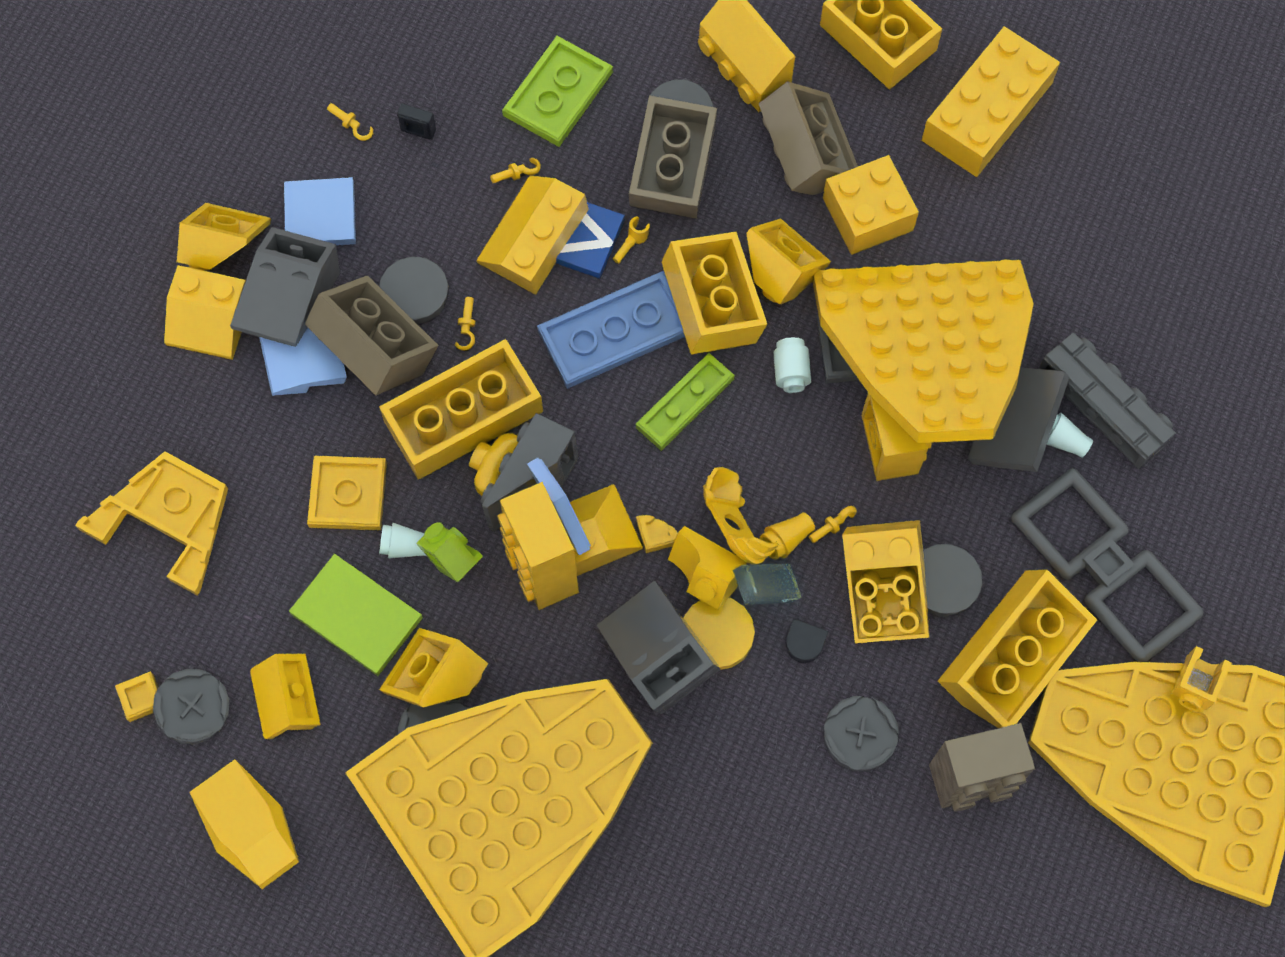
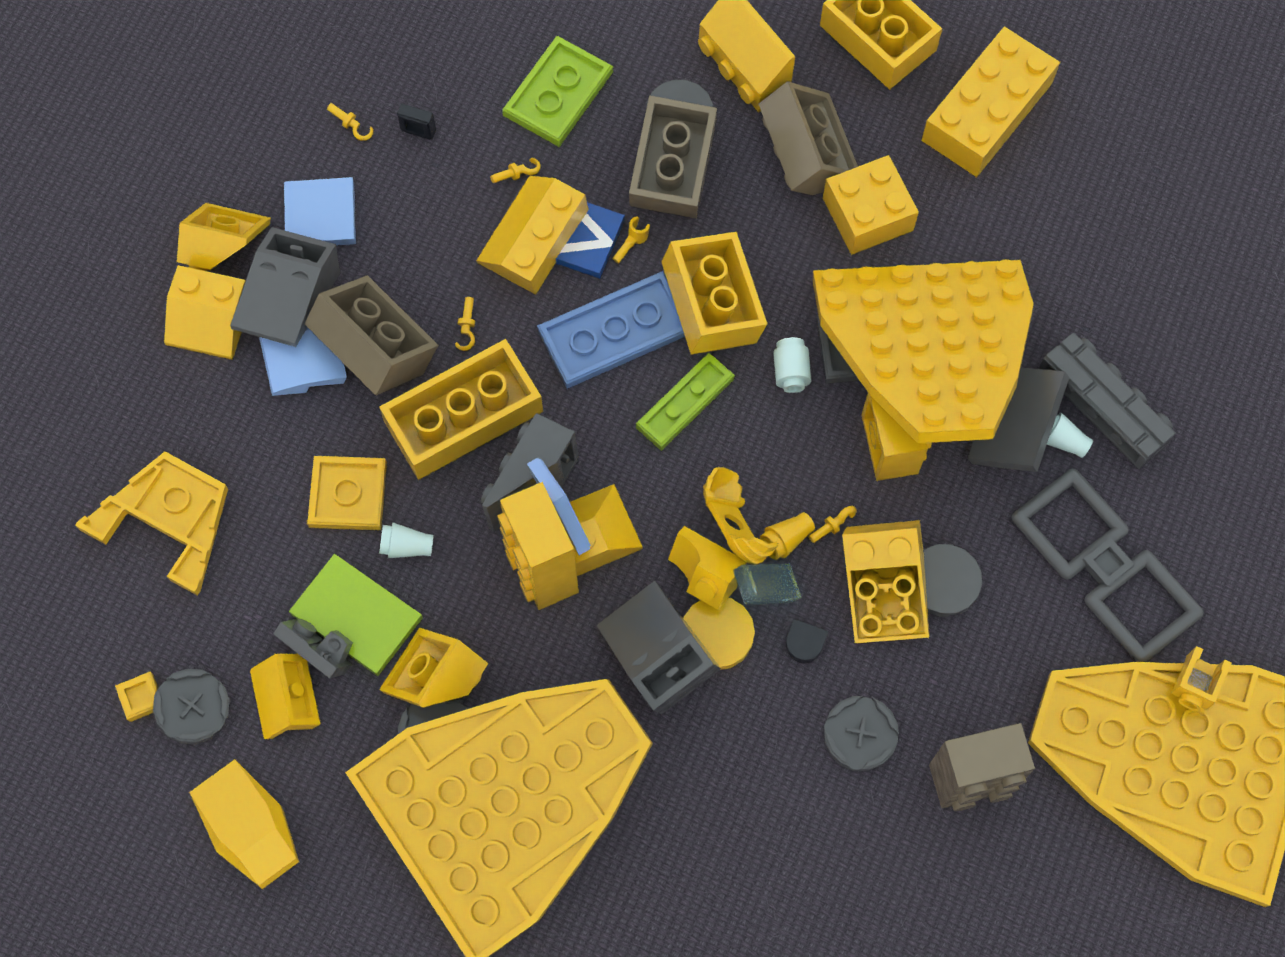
dark grey tile [379,257,449,324] -> none
lime brick [416,522,483,583] -> none
yellow piece [469,433,519,496] -> none
yellow tile [636,515,678,553] -> none
yellow slope [746,218,831,304] -> none
yellow slope [938,569,1097,728] -> none
none -> dark grey hinge [273,619,353,679]

